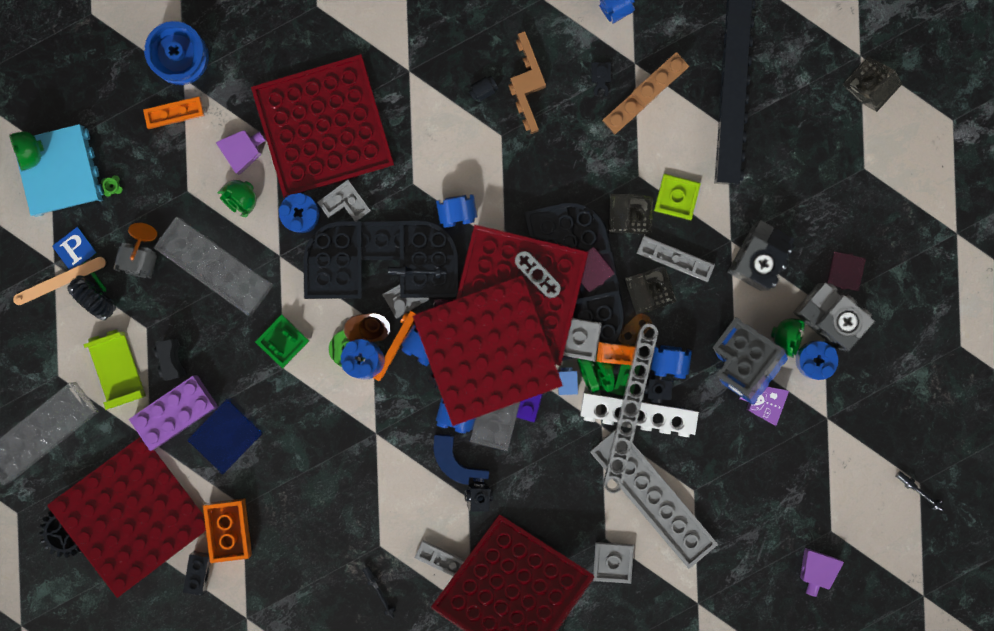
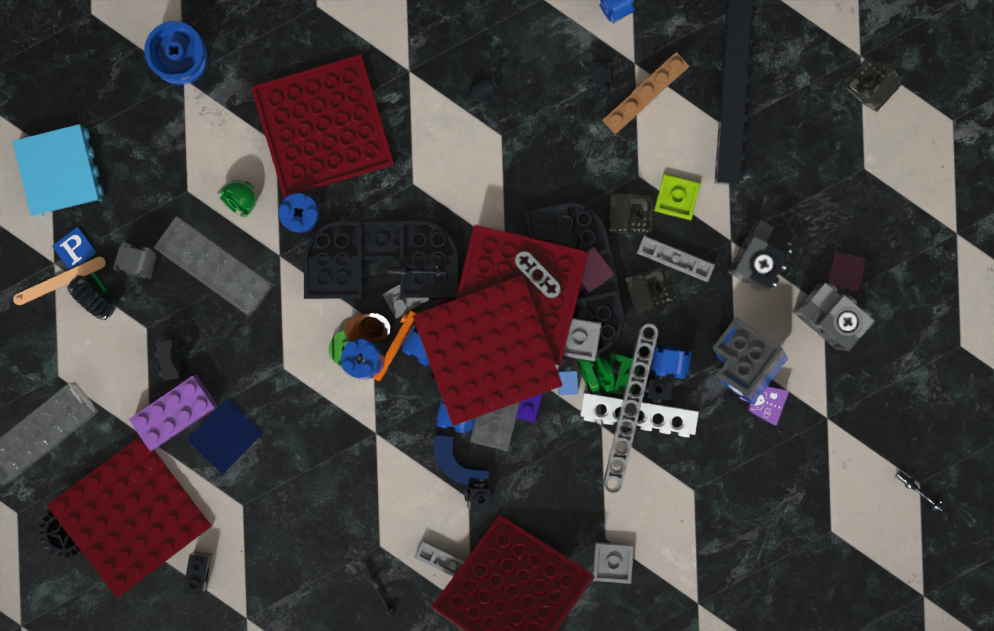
green cylinder [9,131,44,171] -> none
lime panel [83,329,146,410] -> none
bright green plate [101,175,122,197] -> none
orange piece [128,223,157,260] -> none
orange plate [143,97,205,129] -> none
orange brick [203,498,252,563] -> none
medium lavender torso [216,130,266,175] -> none
green plate [255,314,310,369] -> none
light grey plate [317,180,371,221] -> none
blue brick [436,194,478,227] -> none
medium nougat bracket [508,31,546,134] -> none
light grey plate [590,429,718,569] -> none
orange plate [597,342,635,365] -> none
clear orange plate [618,314,652,345] -> none
green cylinder [771,318,805,358] -> none
blue brick [795,341,838,380] -> none
medium lavender torso [800,548,844,597] -> none

